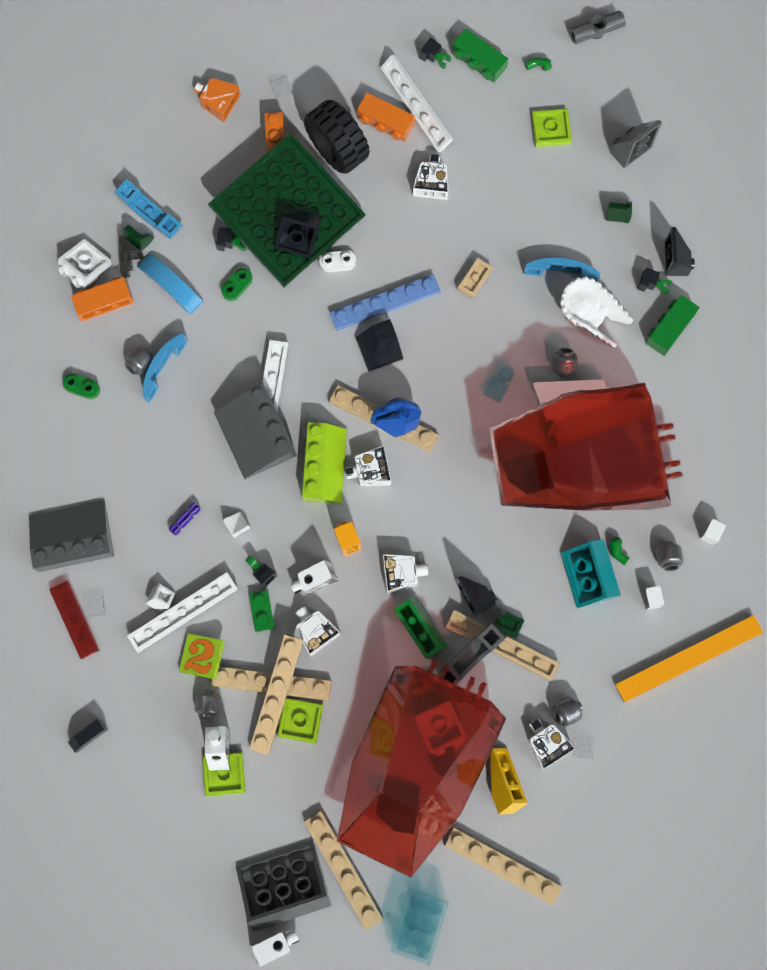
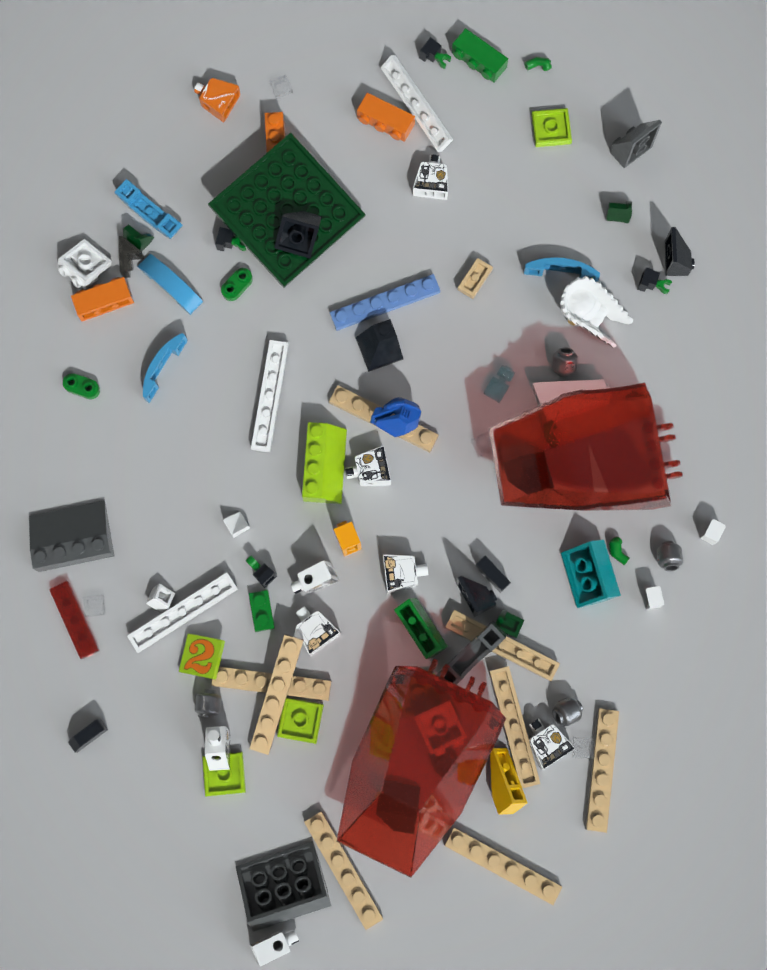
flat silver head [125,347,153,375] -> none
dark purple axle [169,503,201,536] -> none
dark grey slope [214,383,297,480] -> none
black tyre [304,100,370,174] -> none
white plate [319,250,356,272] -> none
clear light blue brick [390,888,449,965] -> none
dark grey piece [570,10,626,44] -> none
light orange tile [615,615,764,702] -> none
green brick [646,295,700,356] -> none
none -> black piece [476,555,511,593]
none -> tan plate [489,666,540,789]
none -> tan plate [586,708,619,833]

